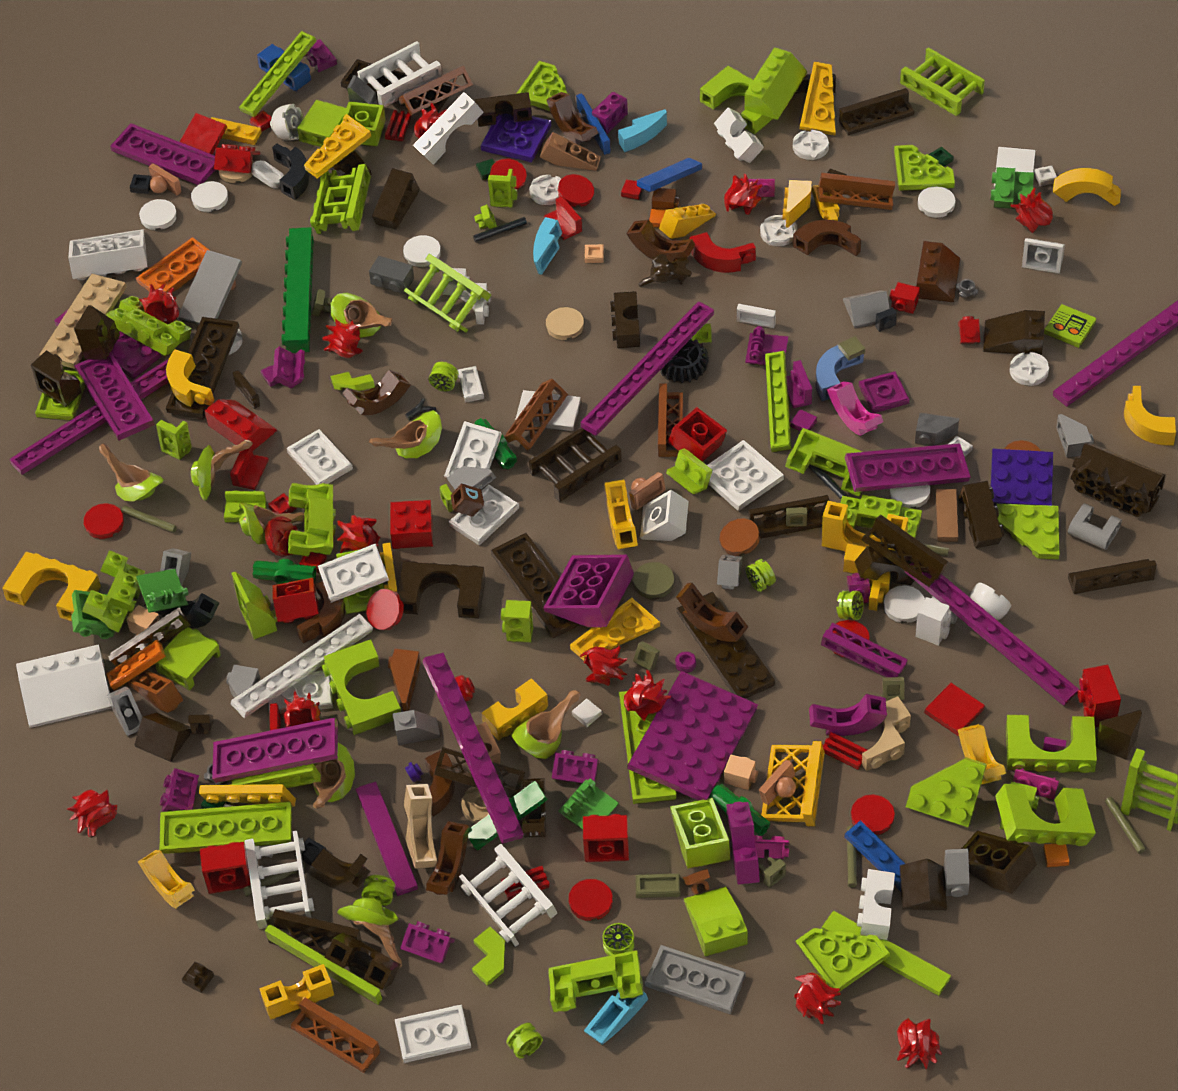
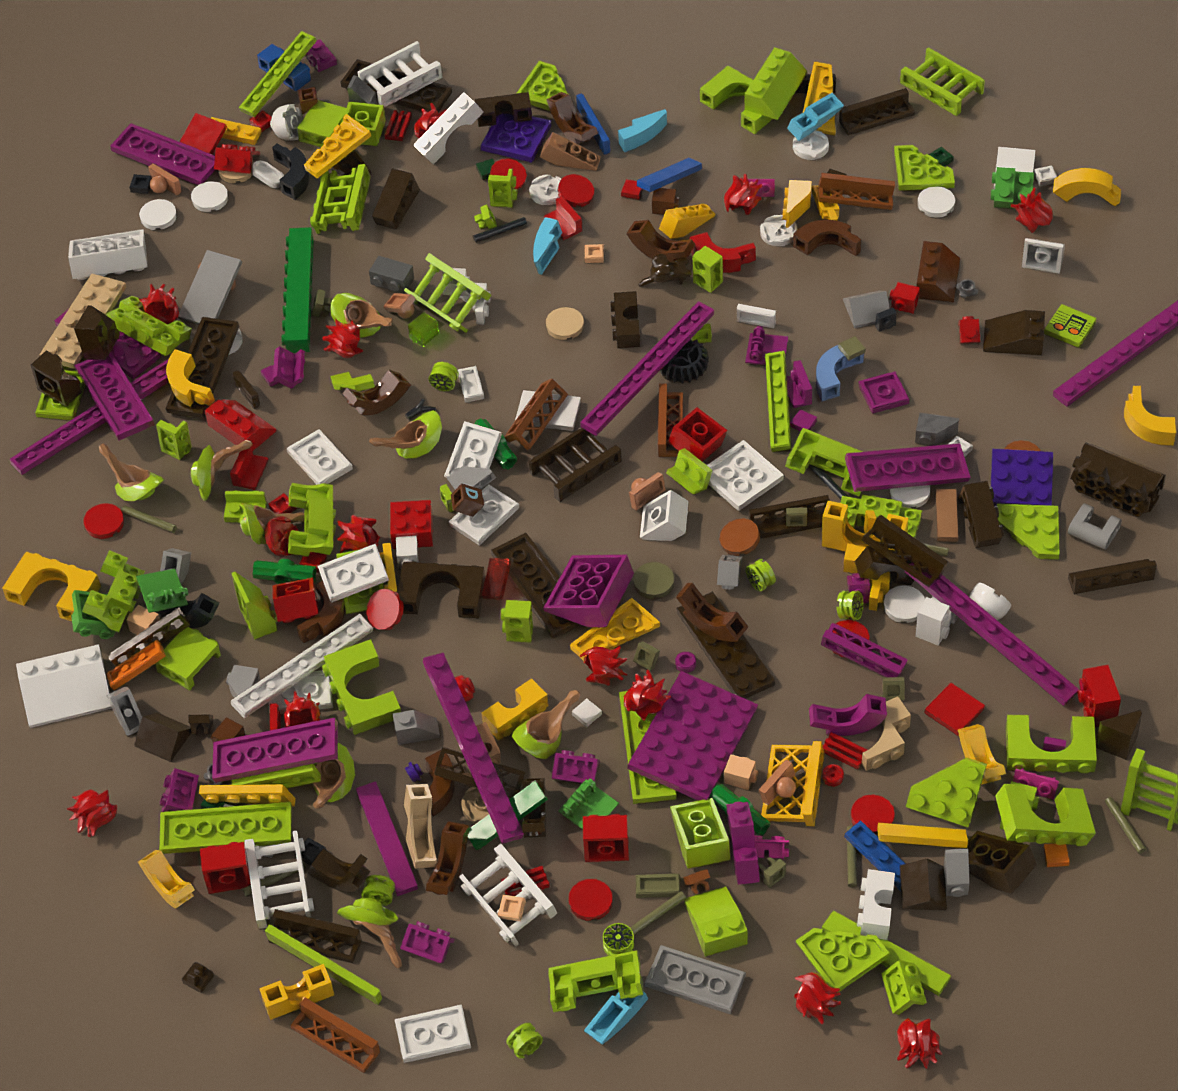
dark orange slope [127,670,183,713] -> none
orange tile [136,237,209,293] -> none
dark brown arch [324,932,401,990] -> none
dark orange slope [388,649,421,712] -> none
dark orange fence [398,65,473,115] -> none
white tile [403,235,441,267] -> none
lime tile [472,926,506,986] -> none
magenta bracket [592,92,628,134] -> none
yellow arch [604,480,638,549] -> none
orange tile [649,209,666,228] -> none
white arch [714,108,764,163] -> none
dark pink arch [827,381,884,436] -> none
white tile [1010,352,1049,386] -> none
light grey slope [1056,414,1094,458] -> none
none -> reddish brown brick [211,717,246,742]
none -> reddish brown slope [298,87,318,115]
none -> nougat tile [383,293,416,319]
none -> white brick [396,536,418,569]
none -> clear neon green brick [408,312,439,347]
none -> clear red tile [482,558,511,600]
none -> light nougat tile [498,895,526,922]
none -> olive bar [630,891,686,935]
none -> lime brick [692,246,723,293]
none -> medium azure slope [787,93,844,141]
none -> red tile [822,764,844,787]
none -> yellow tile [864,510,876,537]
none -> yellow tile [877,823,968,848]
none -> lime bracket [881,960,927,1015]

